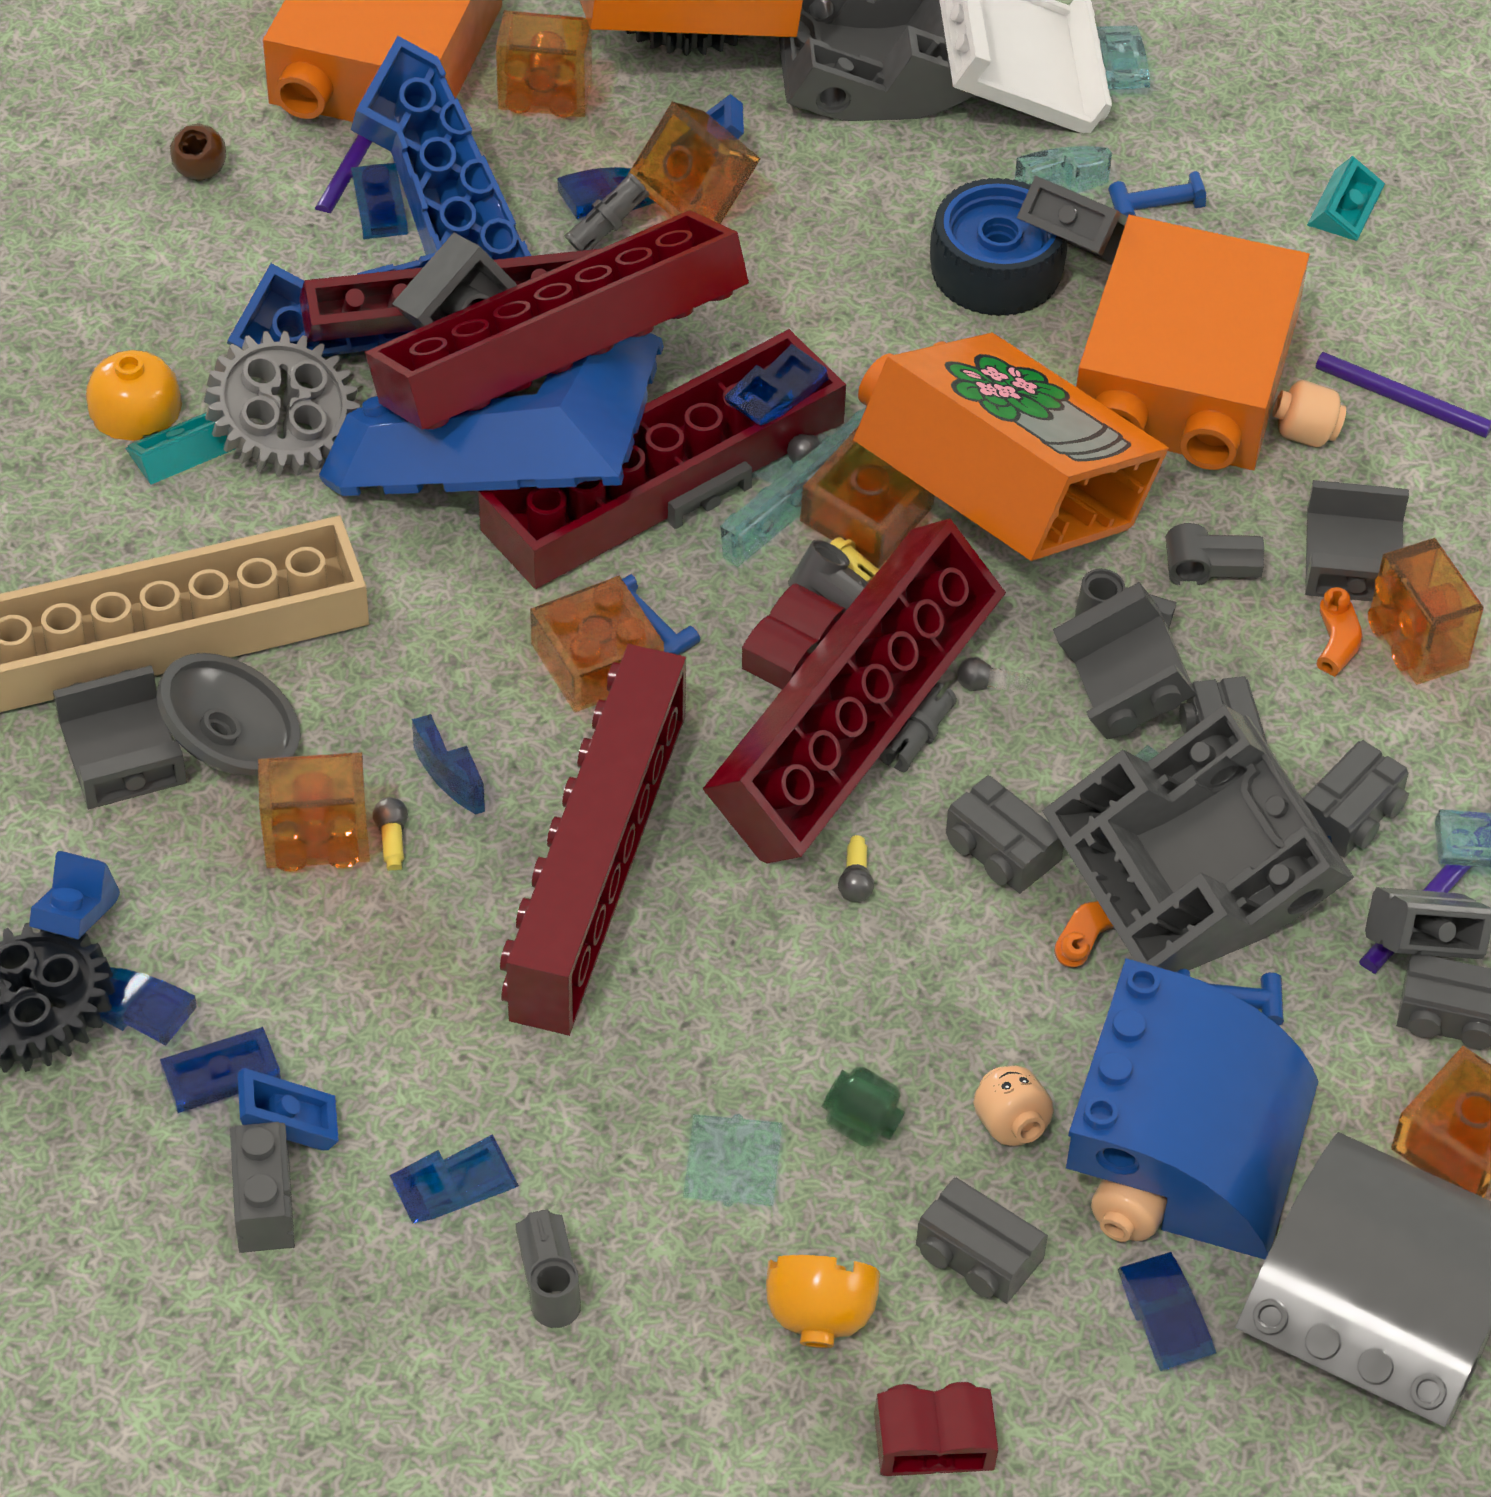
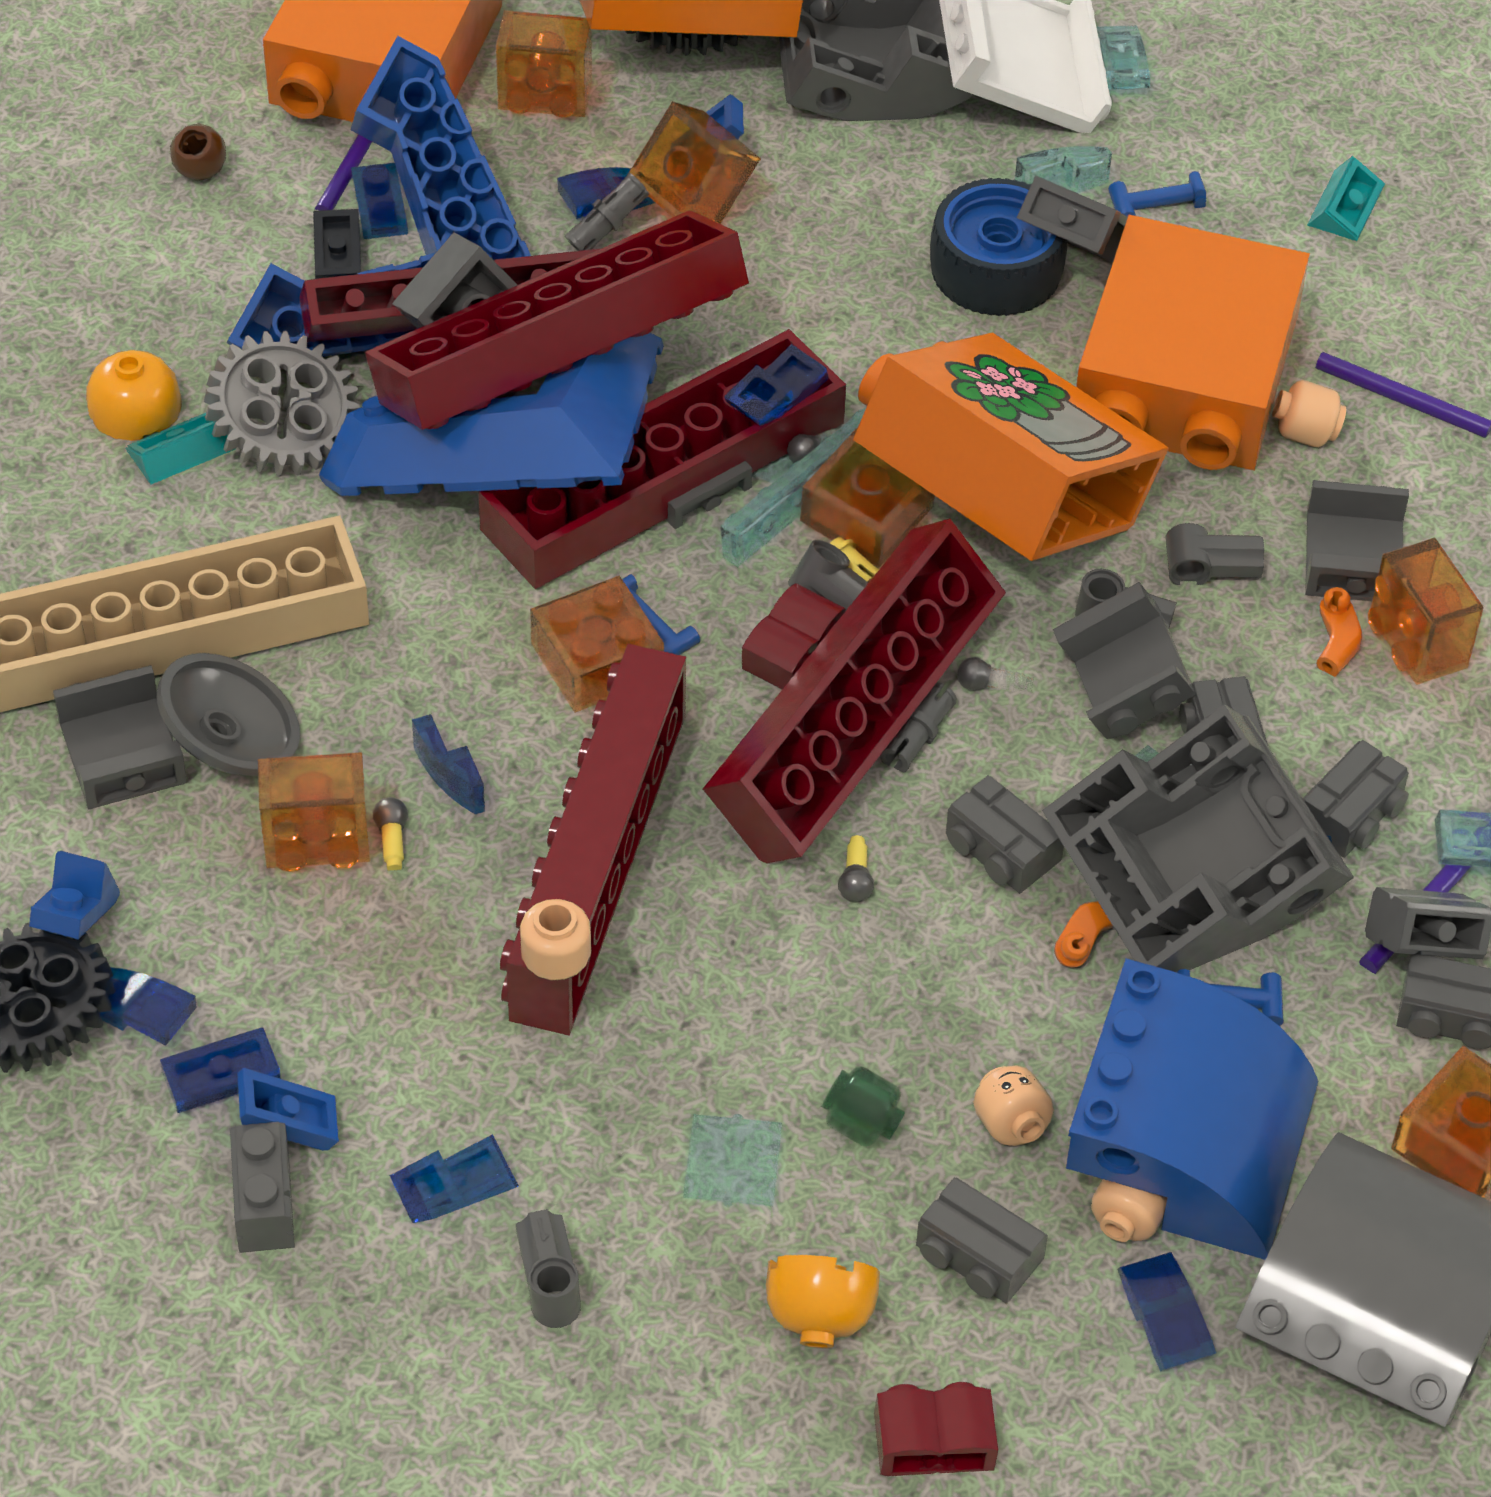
none -> black plate [313,209,362,279]
none -> light nougat head [520,899,591,980]

